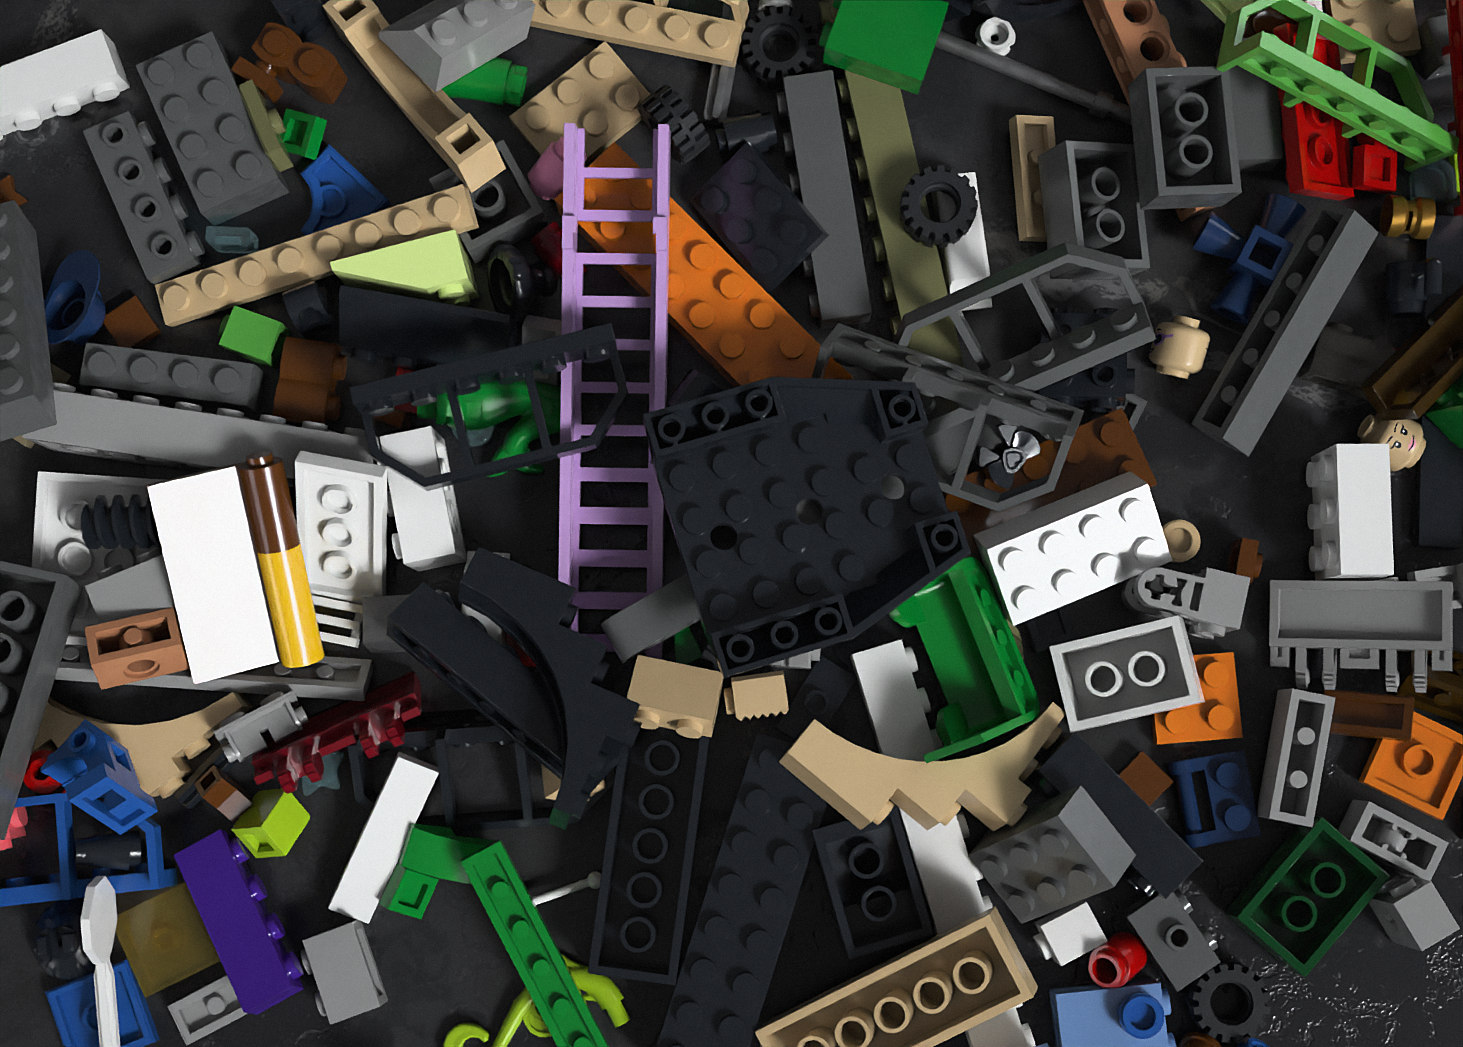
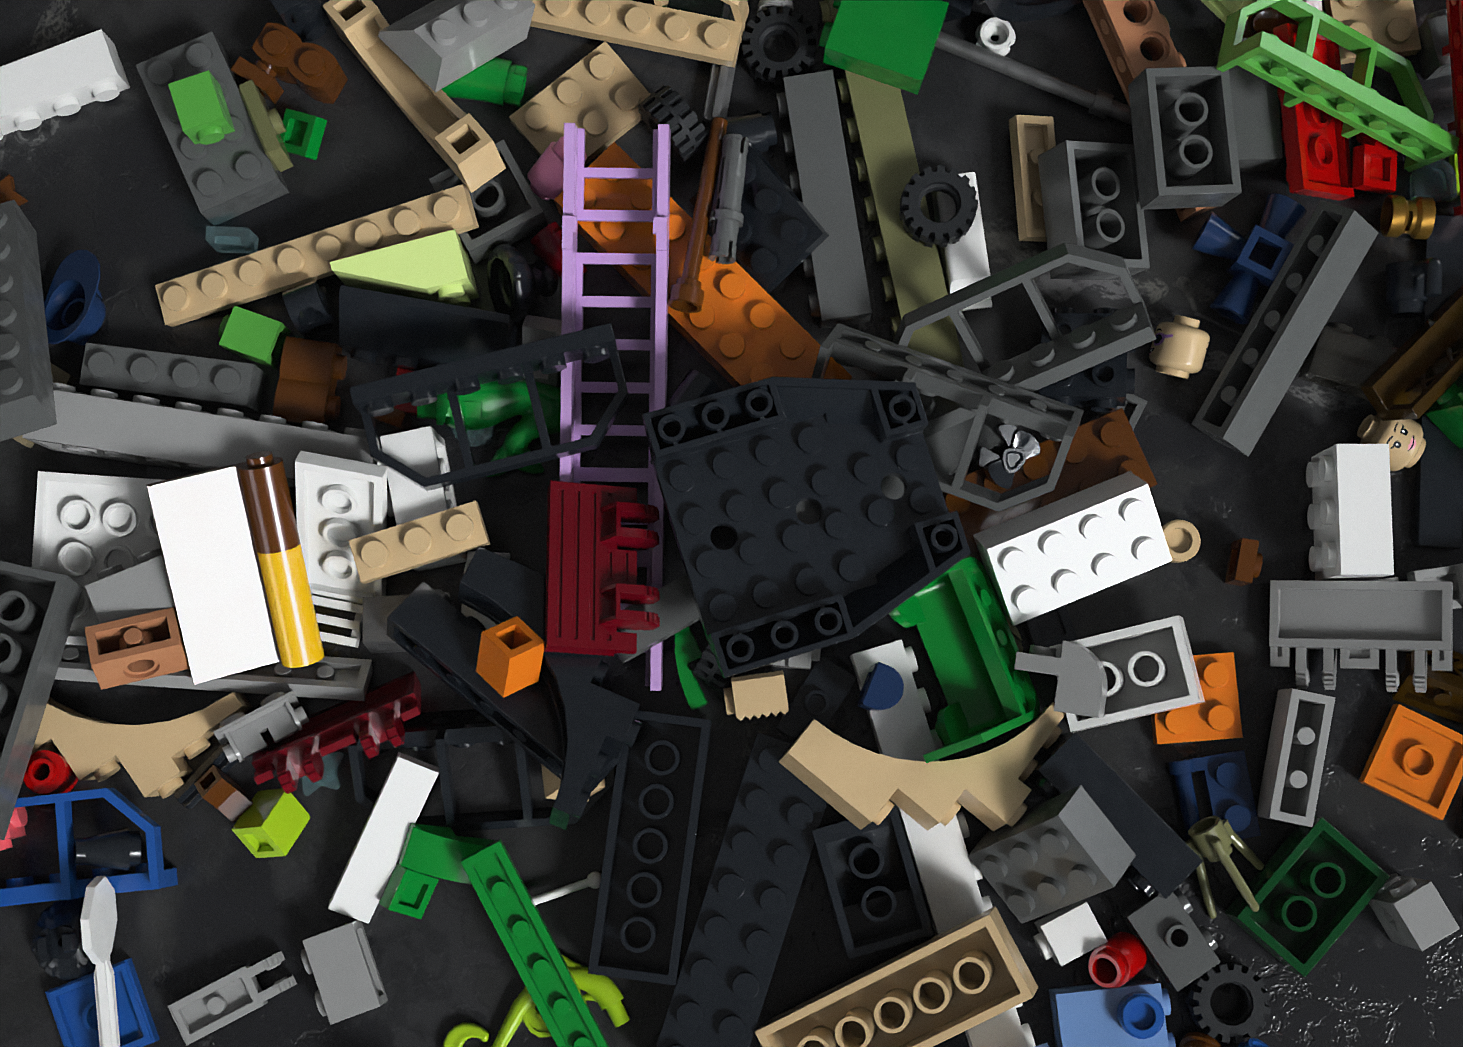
blue tile [40,719,158,835] -> none
black piece [81,494,161,549] -> none
dark grey brick [83,110,205,285] -> none
reddish brown tile [103,295,162,349] -> none
clear yellow plate [115,882,220,998] -> none
dark purple brick [174,829,304,1015] -> none
blue tile [300,144,391,236] -> none
tan brick [627,655,723,738] -> none
reddish brown tile [1117,751,1174,806] -> none
light grey brick [1121,567,1250,639] -> none
reddish brown tile [1323,688,1415,742] -> none
light grey brick [1338,800,1449,881] -> none
none -> bright green brick [168,70,235,145]
none -> tan plate [349,501,490,584]
none -> orange brick [476,616,545,698]
none -> dark red hinge [544,481,660,656]
none -> reddish brown piece [668,117,728,313]
none -> dark grey pin [708,134,750,264]
none -> dark blue brick [856,662,904,711]
none -> light grey brick [1015,640,1108,718]
none -> olive plant [1185,816,1264,919]

